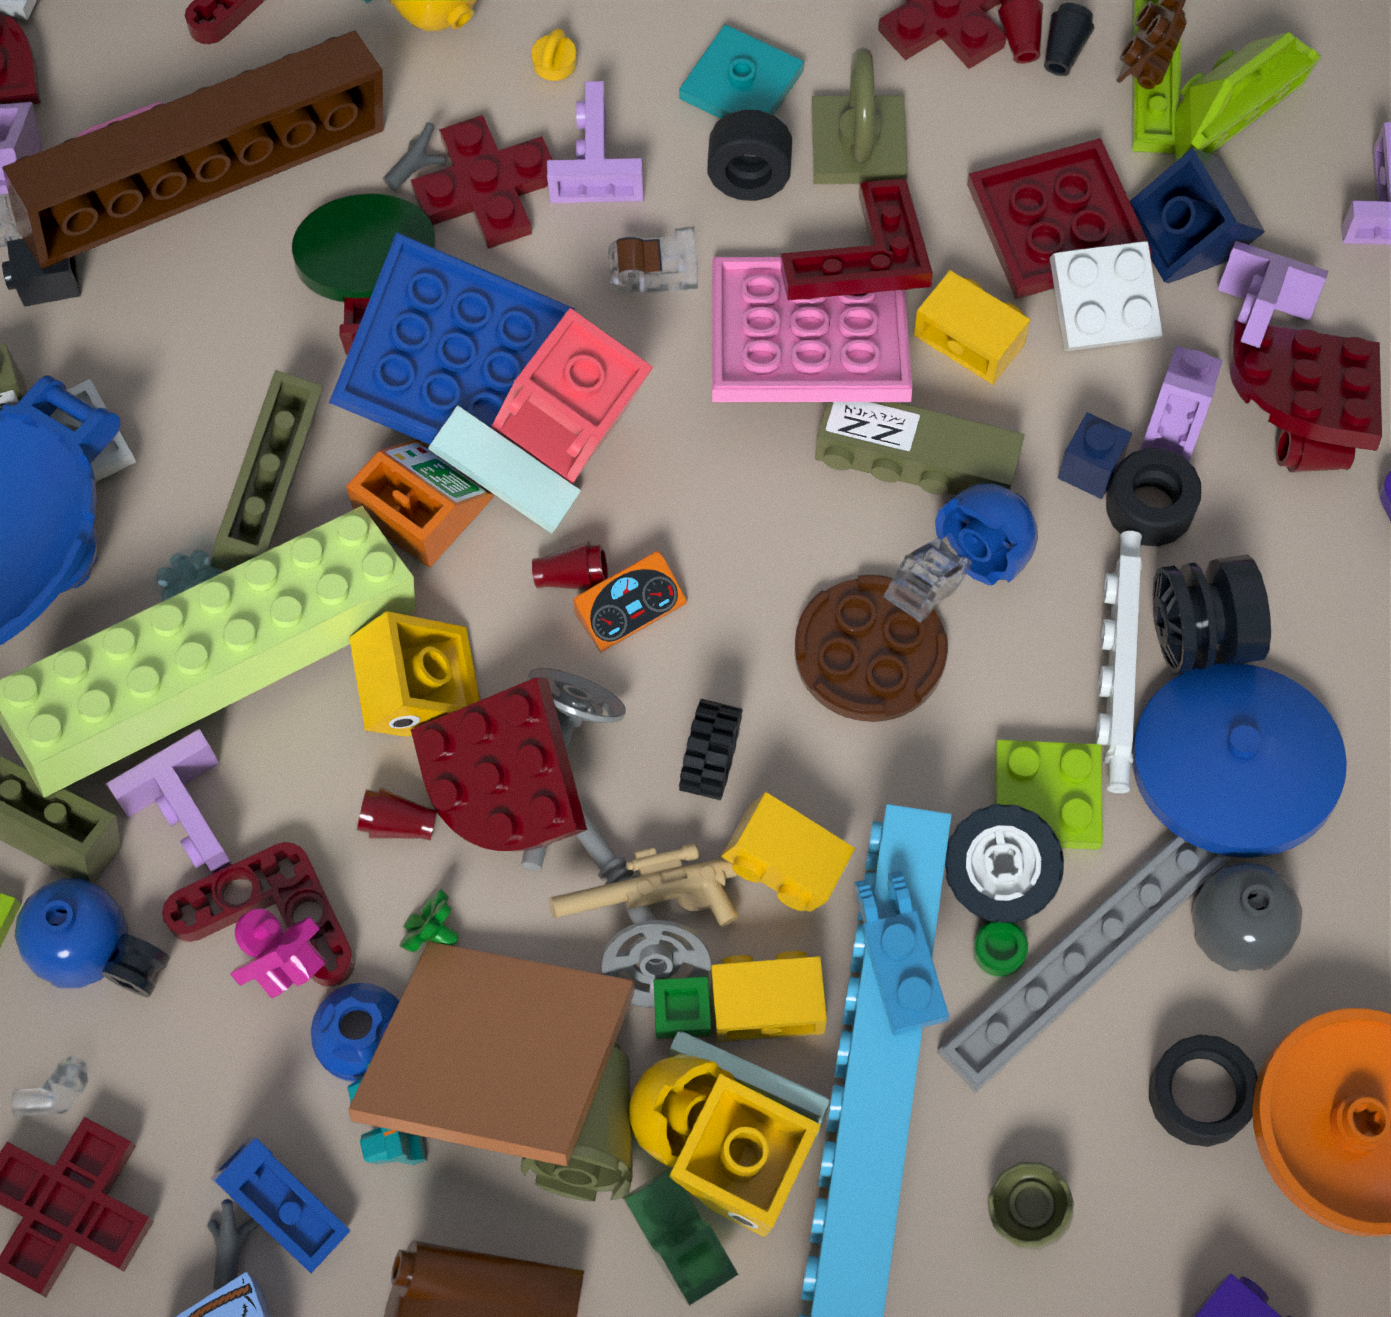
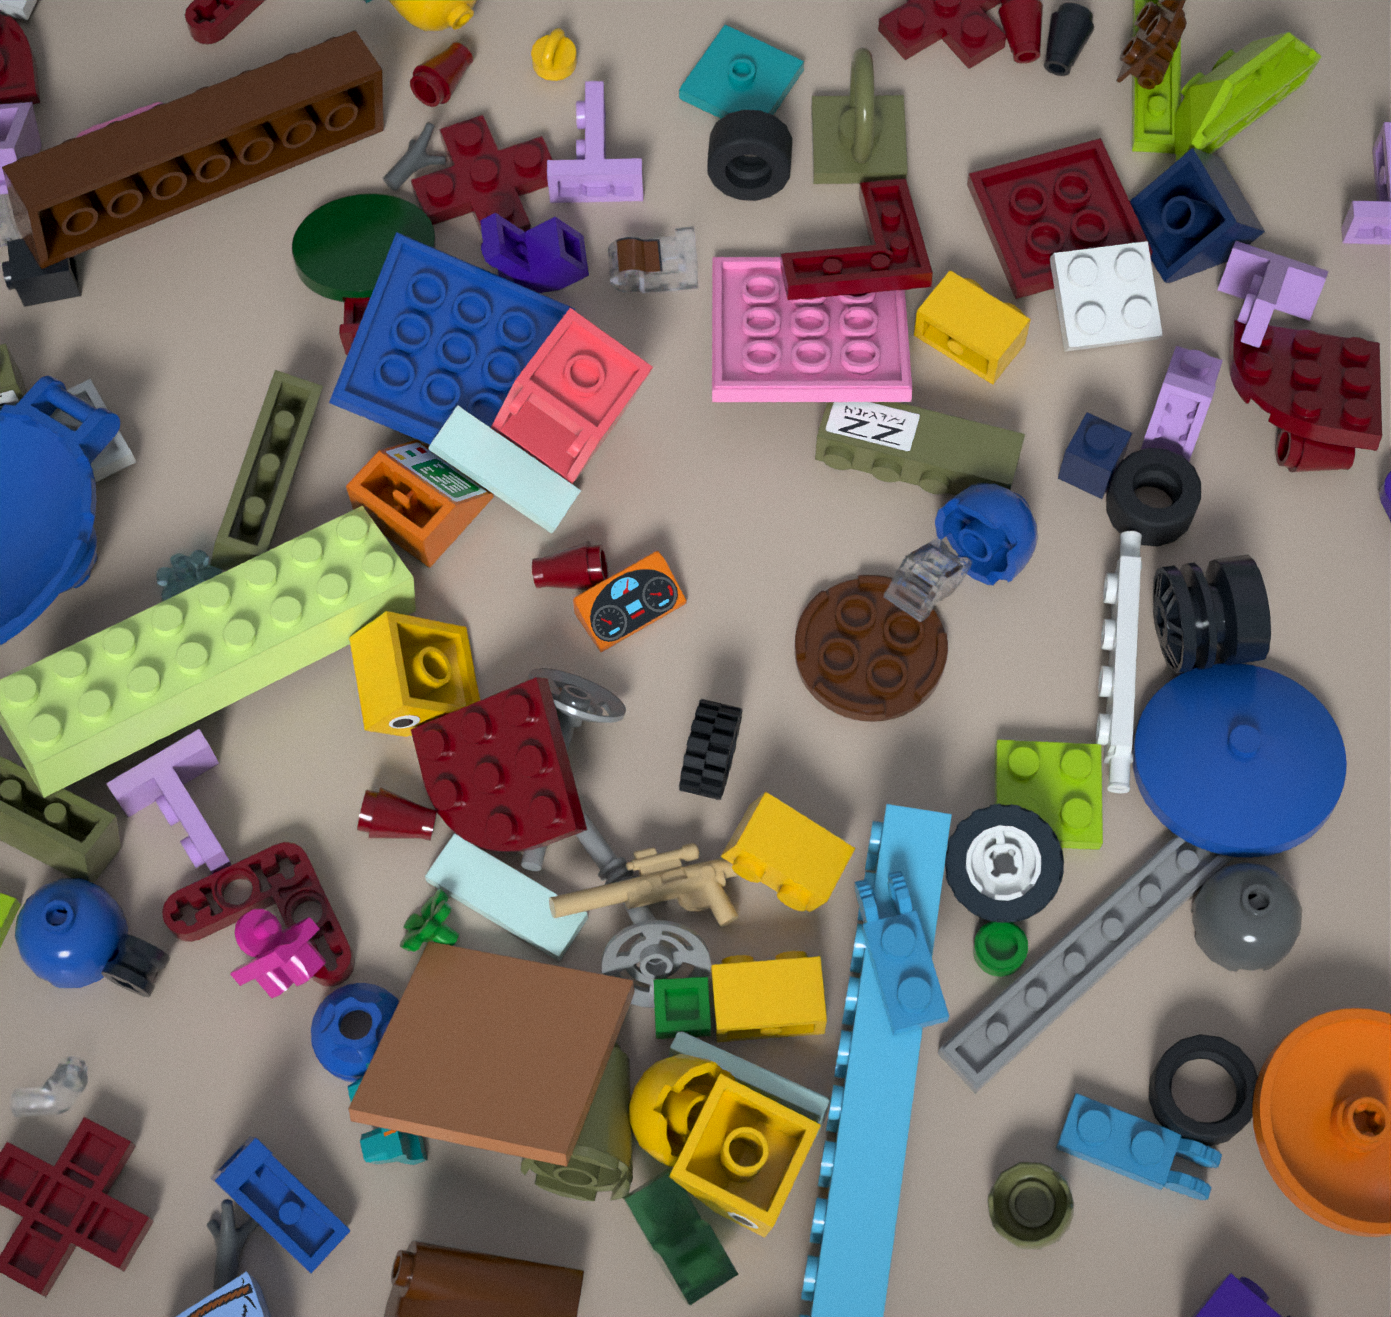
none -> dark red cone [410,42,473,107]
none -> light aqua tile [425,833,588,962]
none -> dark purple brick [480,213,589,293]
none -> dark azure hinge [1056,1093,1222,1201]

